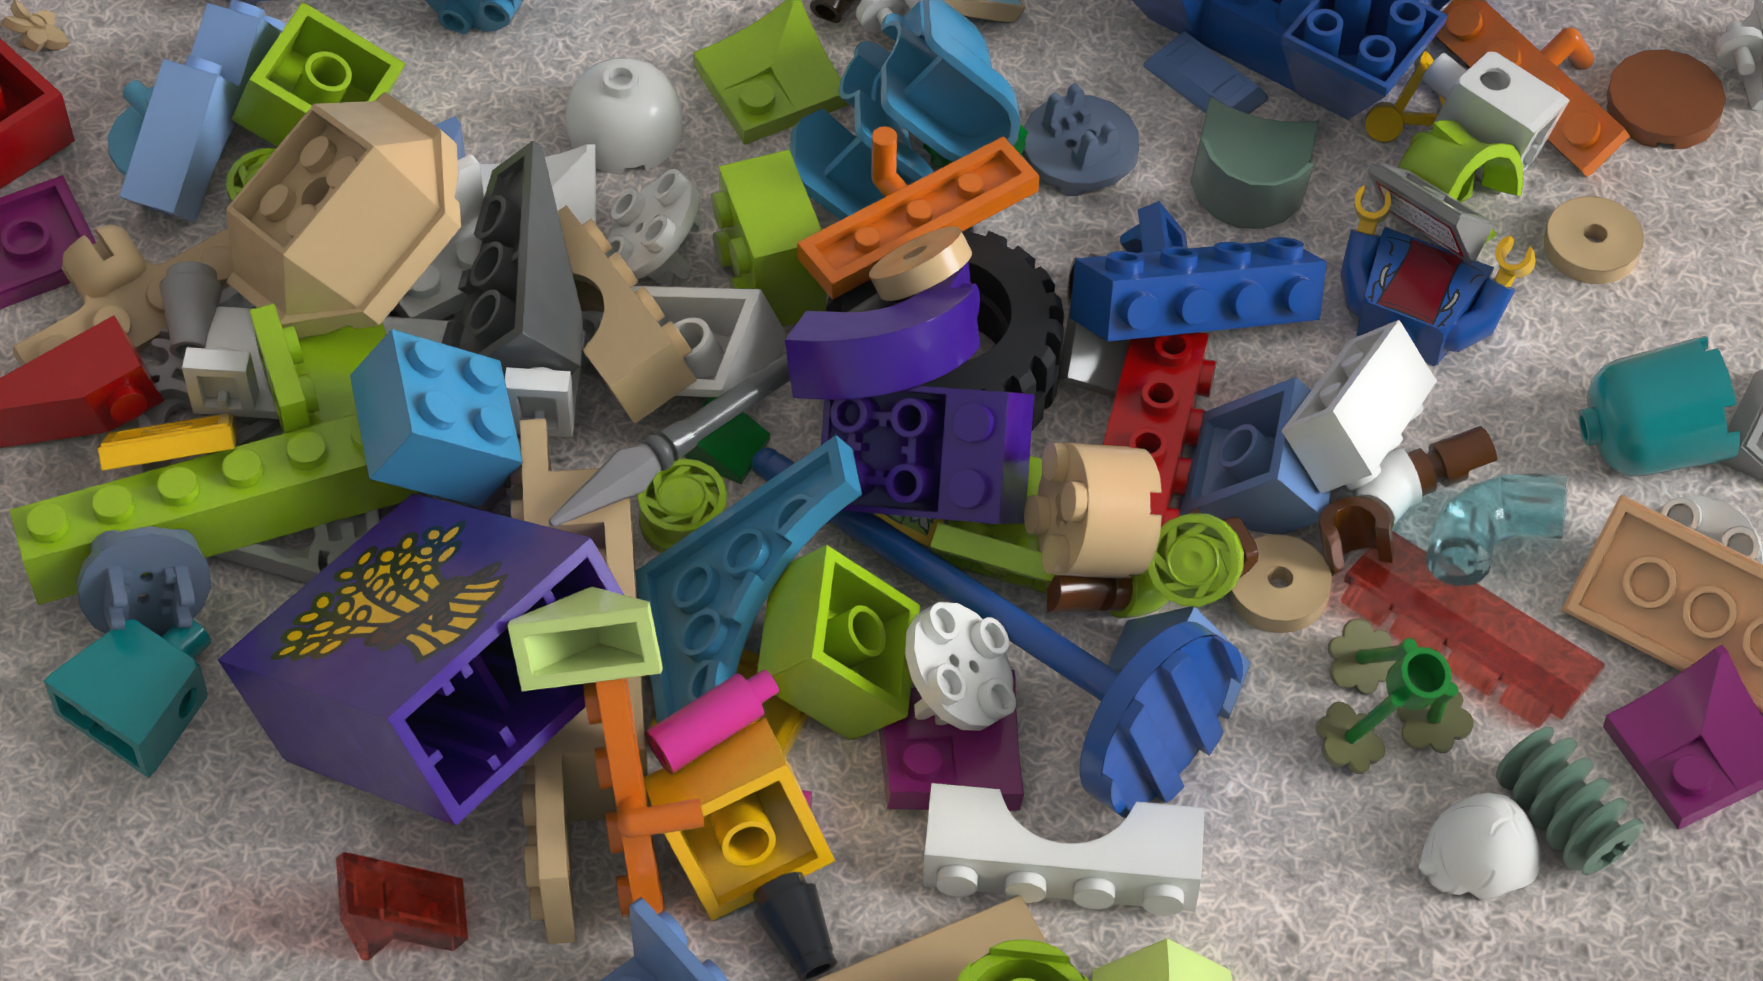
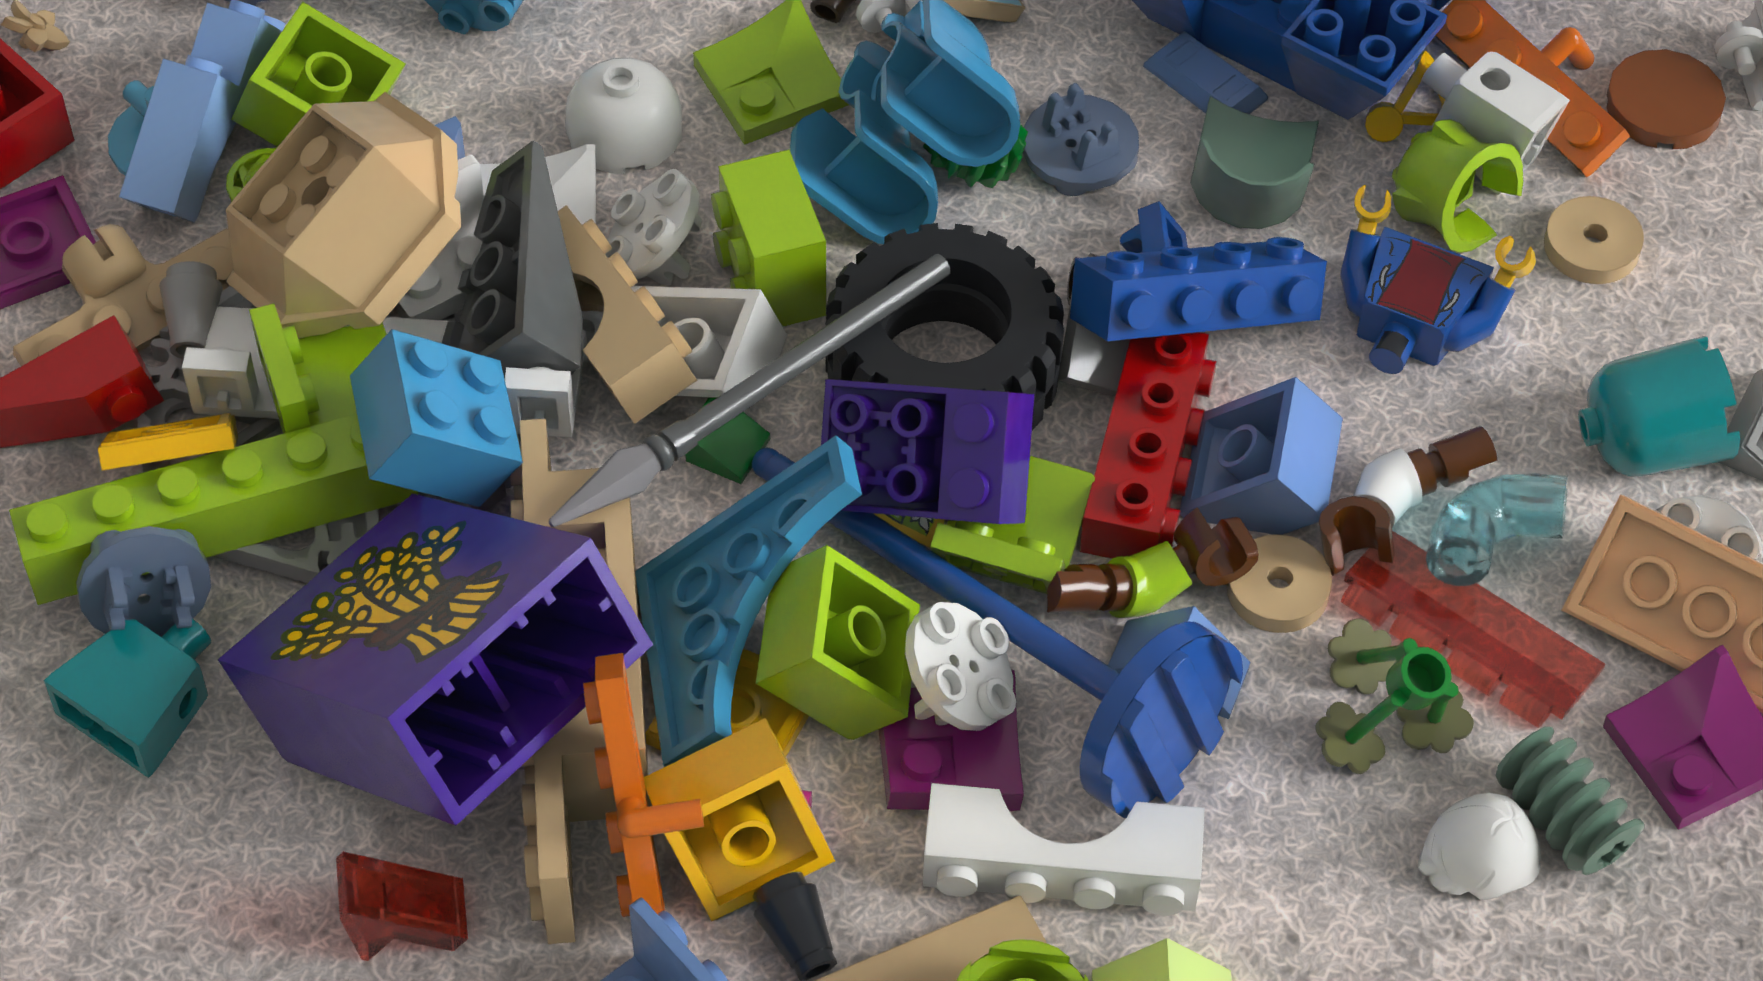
yellowish green slope [507,587,663,691] -> none
lime wheel [637,458,727,553] -> none
dark pink cylinder [644,669,779,774] -> none
dark purple arch [785,262,980,400] -> none
orange plate [797,126,1040,300] -> none
tan piece [869,226,972,301] -> none
tan brick [1024,442,1162,579] -> none
lime wheel [1147,513,1244,607] -> none
white brick [1282,320,1437,494] -> none
light grey slope [1368,162,1494,263] -> none

